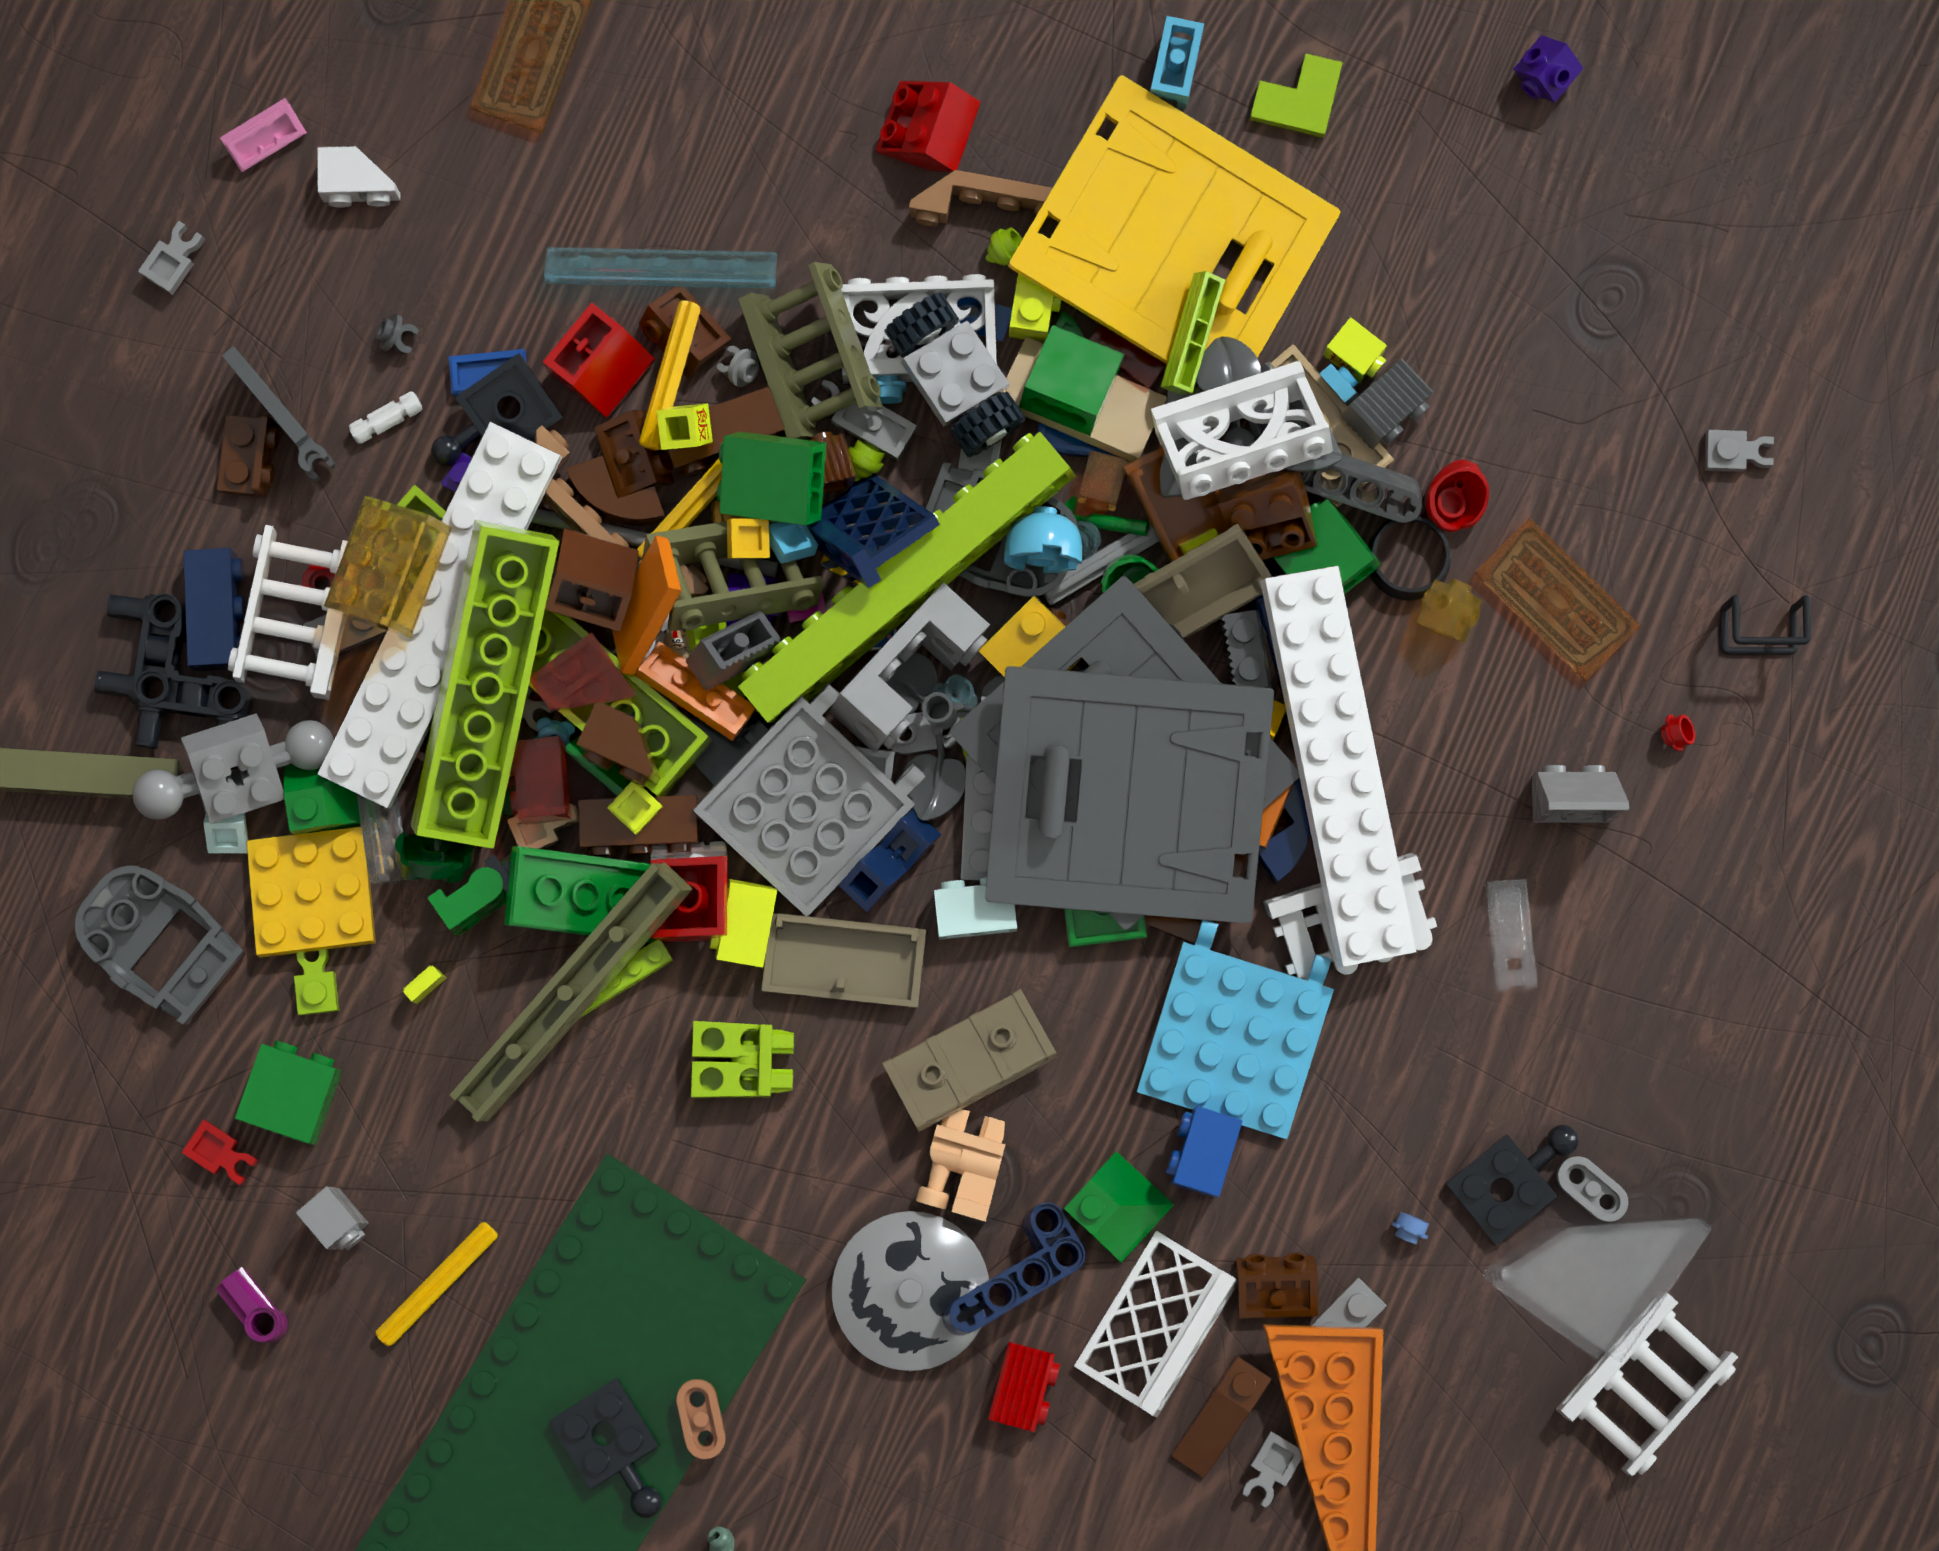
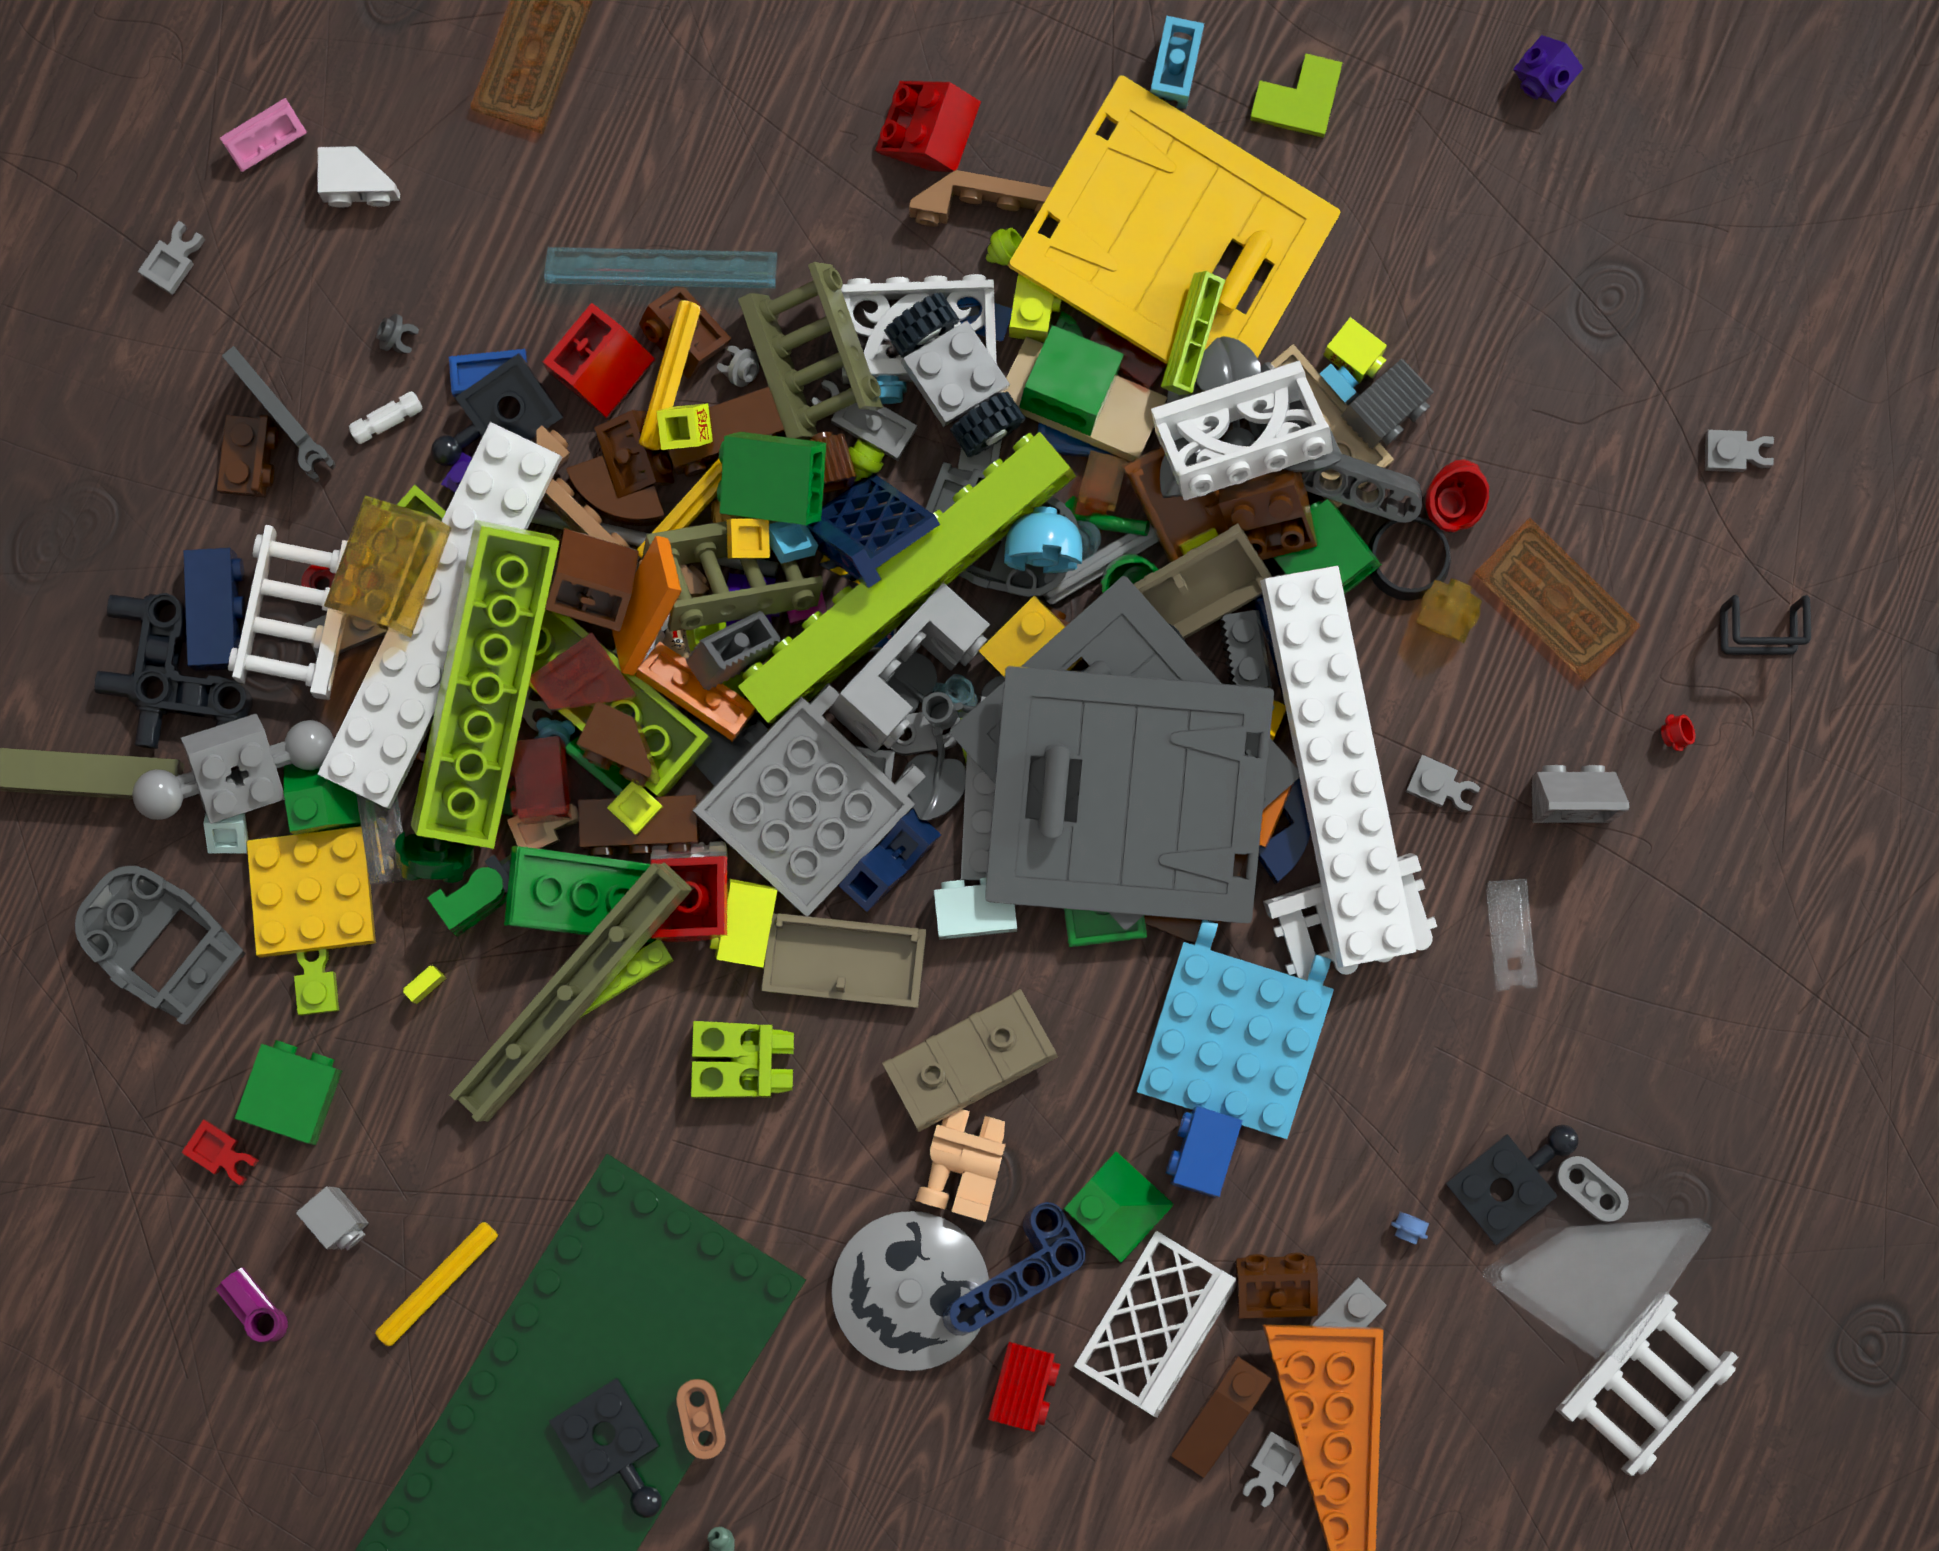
none -> light grey plate [1405,755,1480,812]

